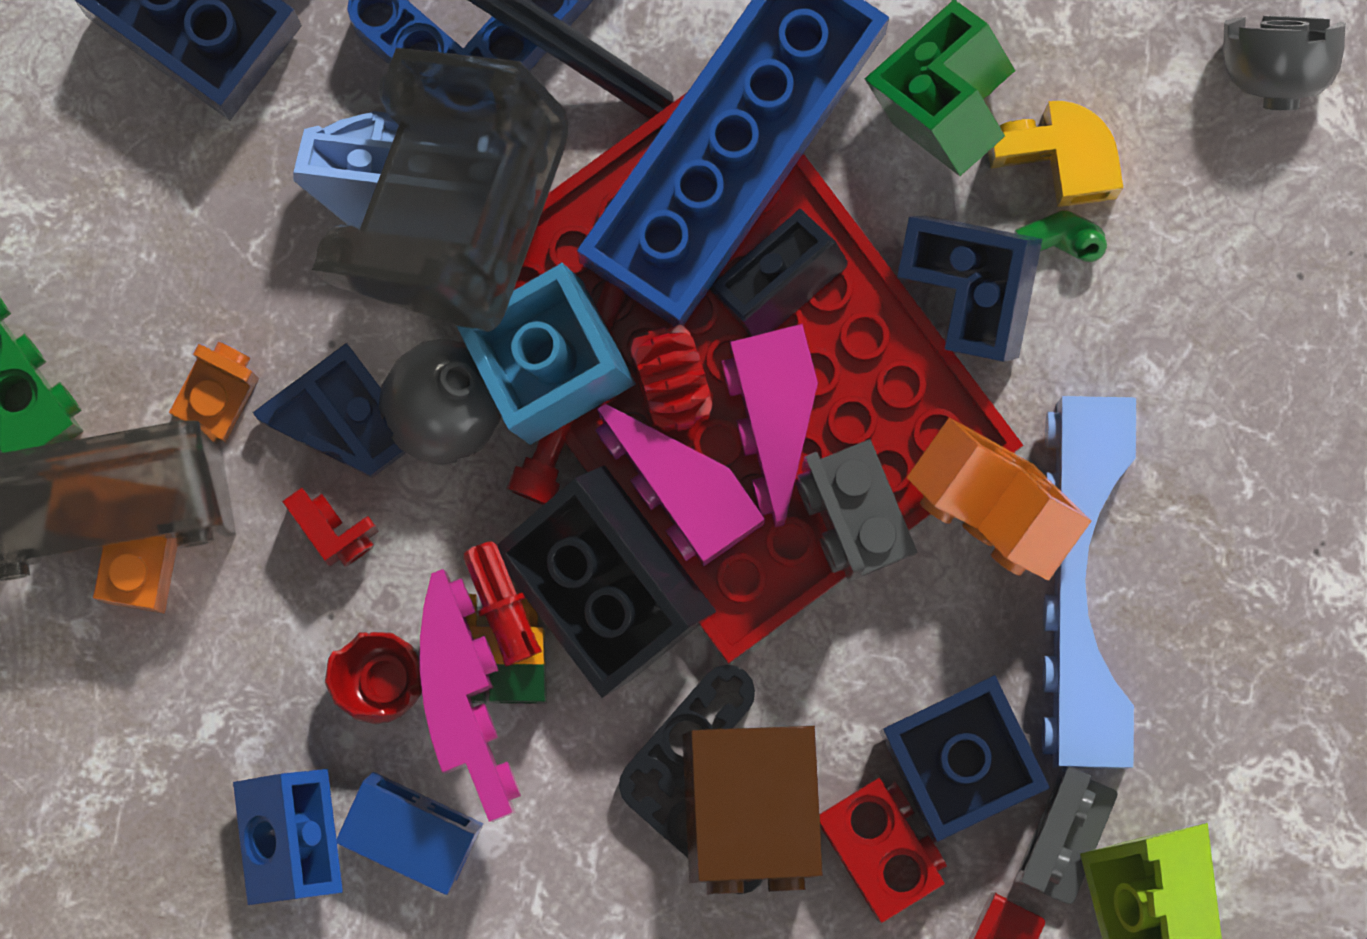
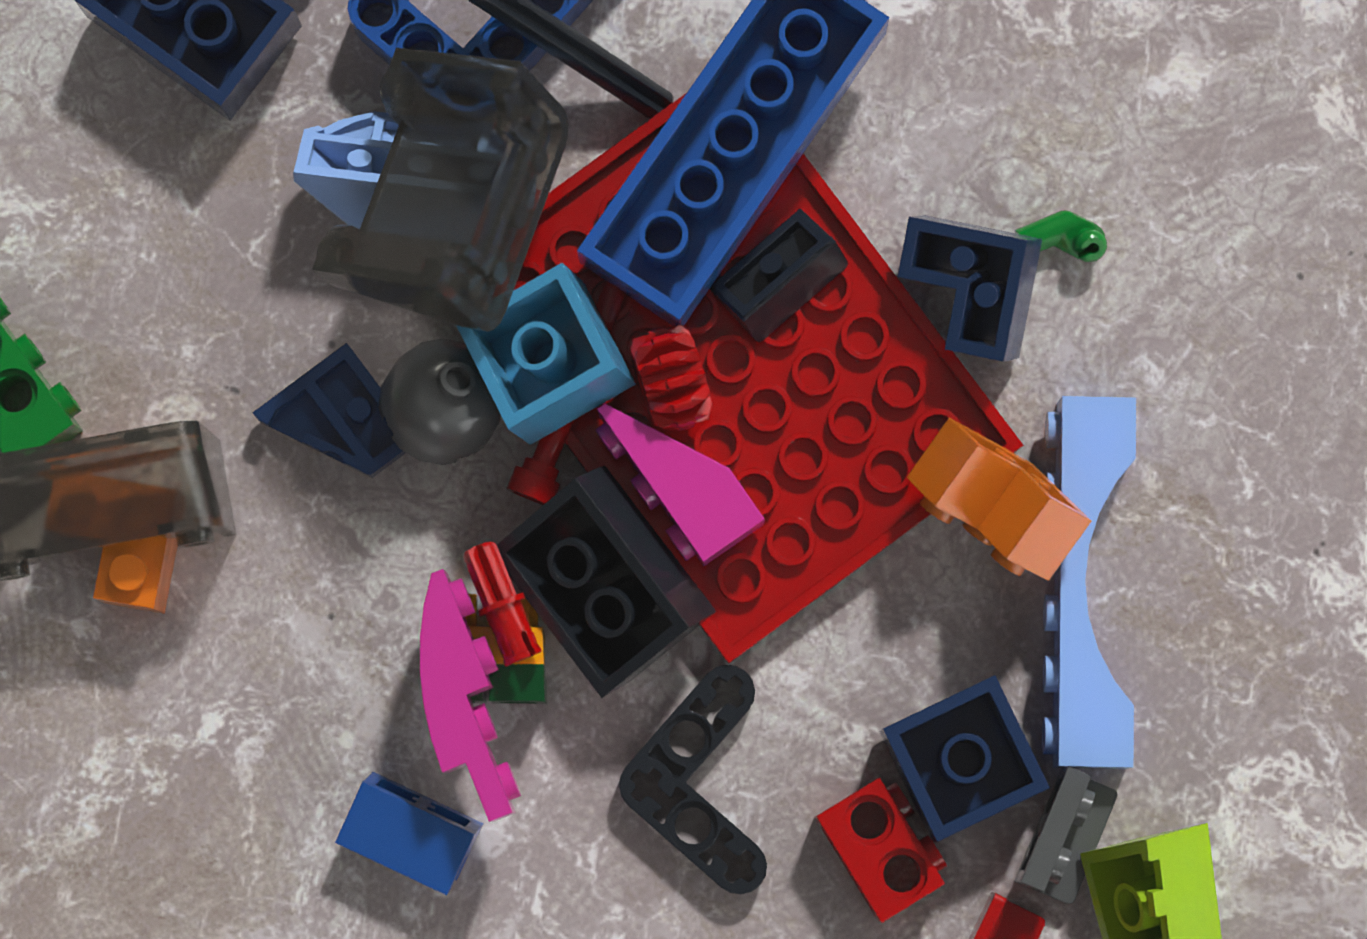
orange bracket [169,342,259,443] -> none
blue brick [233,769,343,905] -> none
red bracket [282,487,379,567] -> none
red hair [325,632,422,725] -> none
reddish brown brick [682,726,823,895] -> none
dark pink slope [721,324,818,527] -> none
dark grey bracket [796,439,918,582] -> none
green brick [864,0,1016,176] -> none
yellow brick [988,101,1124,207] -> none
dark grey cylinder [1223,16,1346,110] -> none

